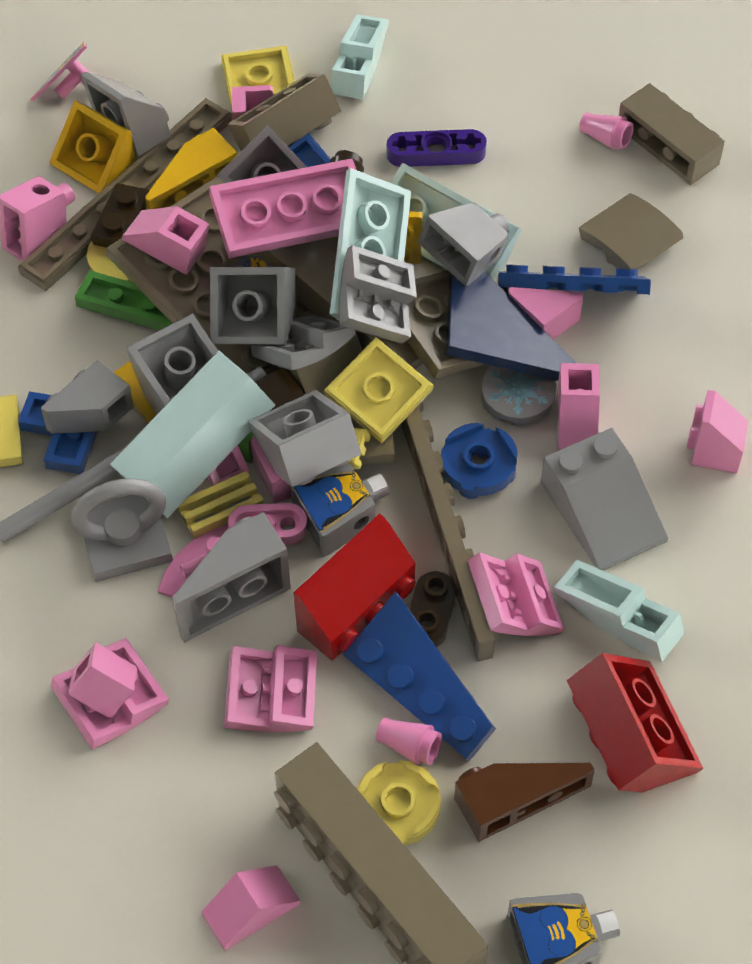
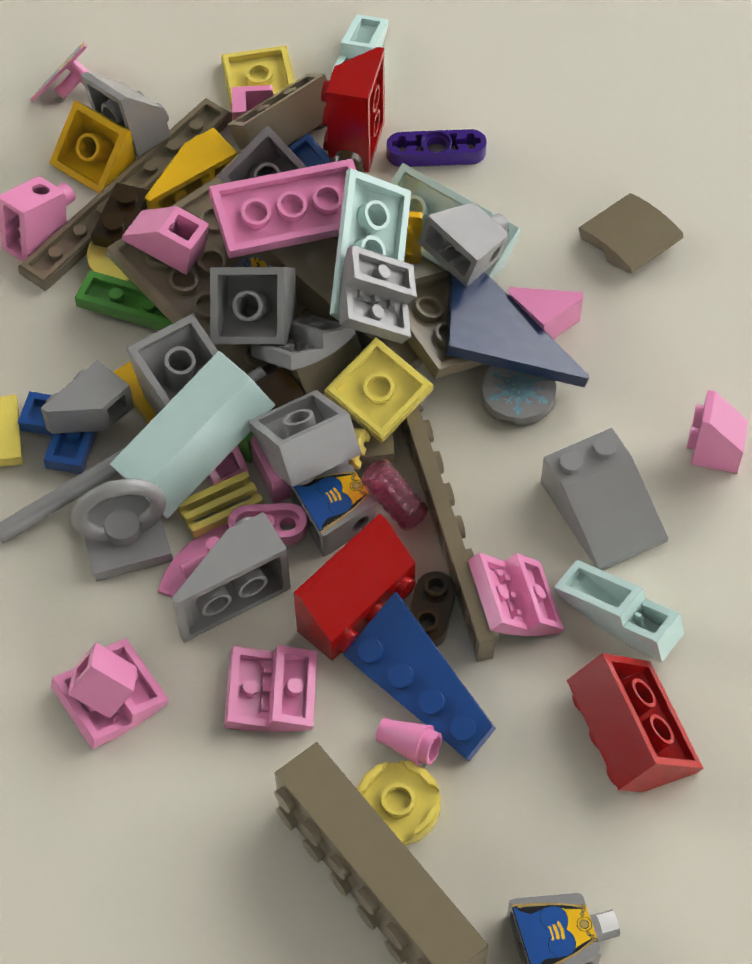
bright pink slope [201,865,301,951] -> none
blue plate [441,423,518,499] -> none
reddish brown slope [454,762,595,842] -> none
blue wing [498,264,651,295] -> none
bright pink slope [557,363,600,451] -> none
bright pink cone [579,112,633,150] -> none
dark tan brick [619,83,725,185] -> none
none -> red slope [321,47,385,172]
none -> clear pink piece [361,459,428,530]

